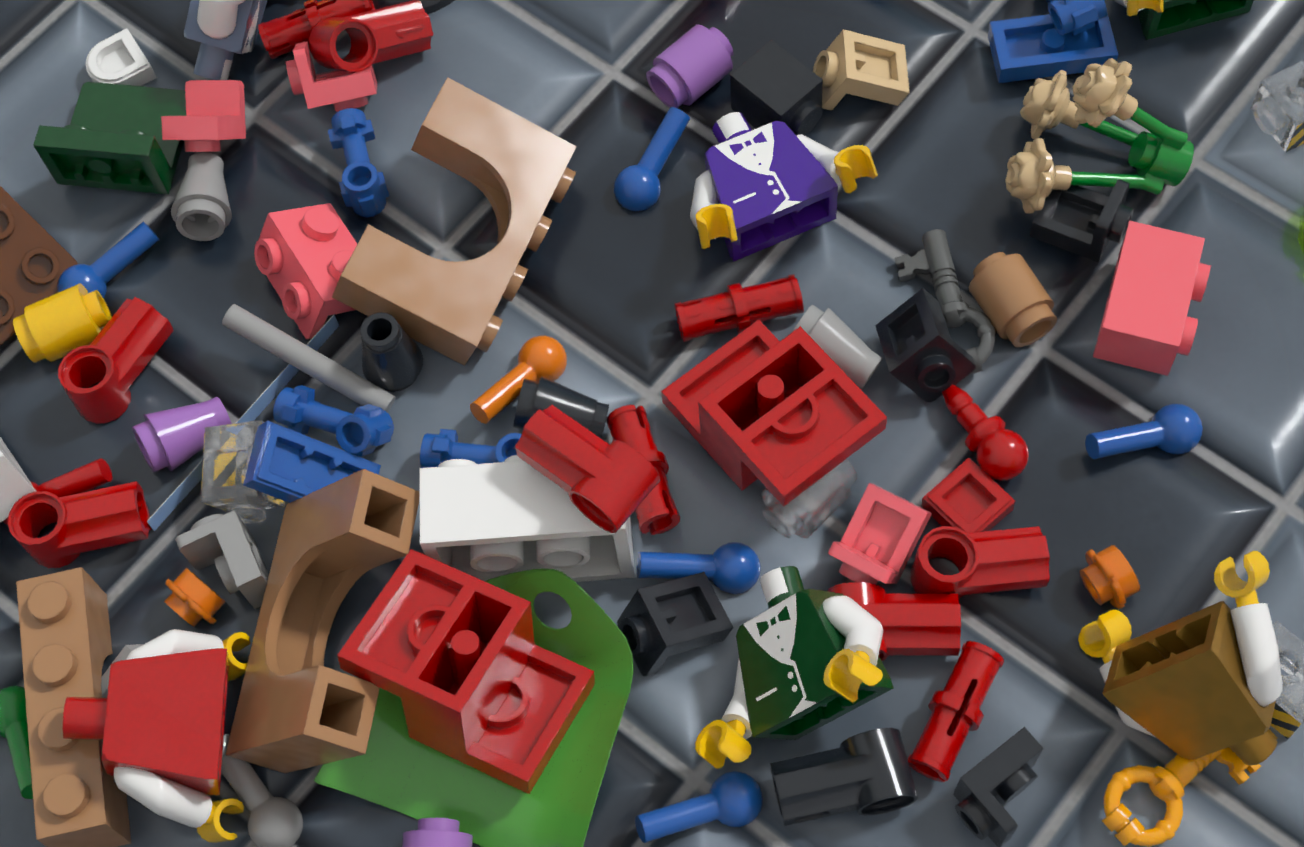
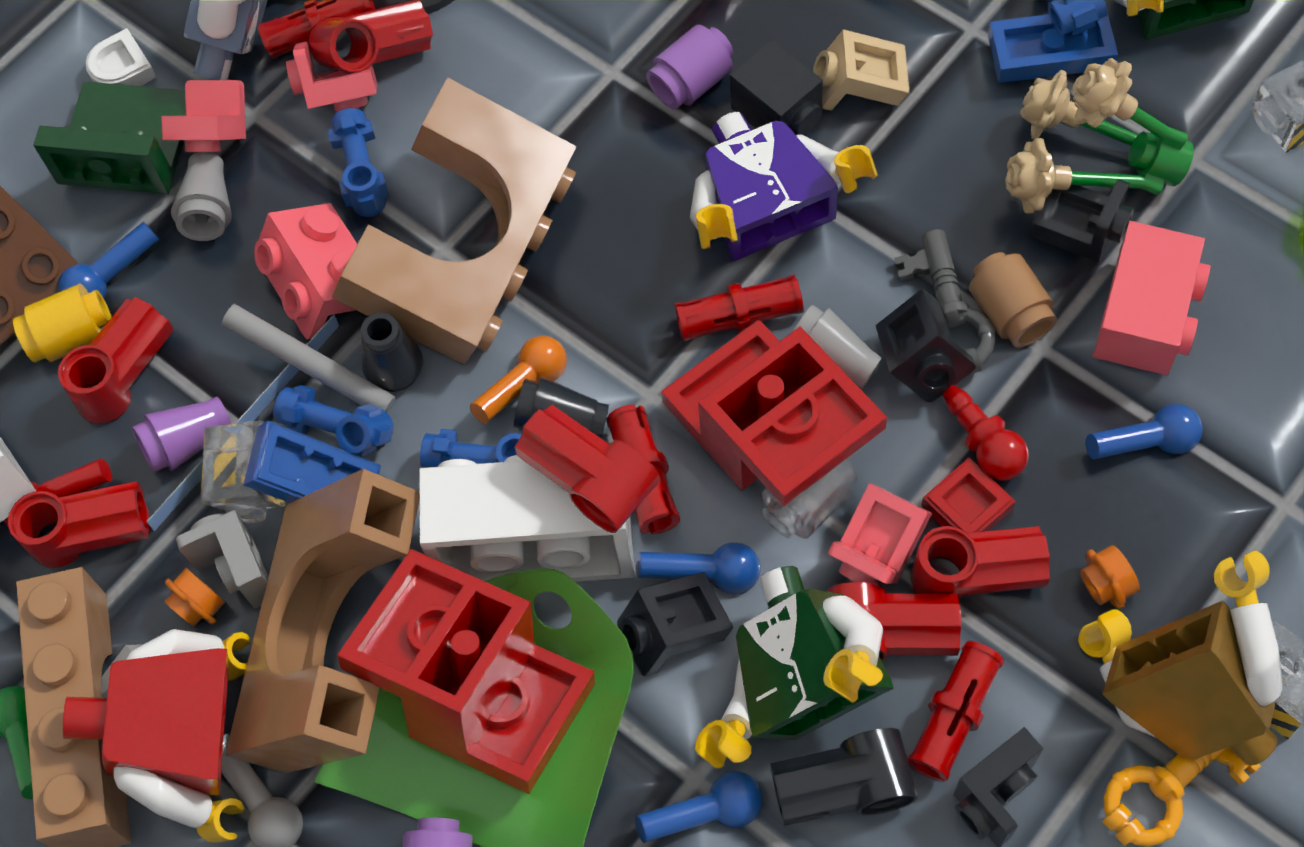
blue bar [614,107,690,211] -> none

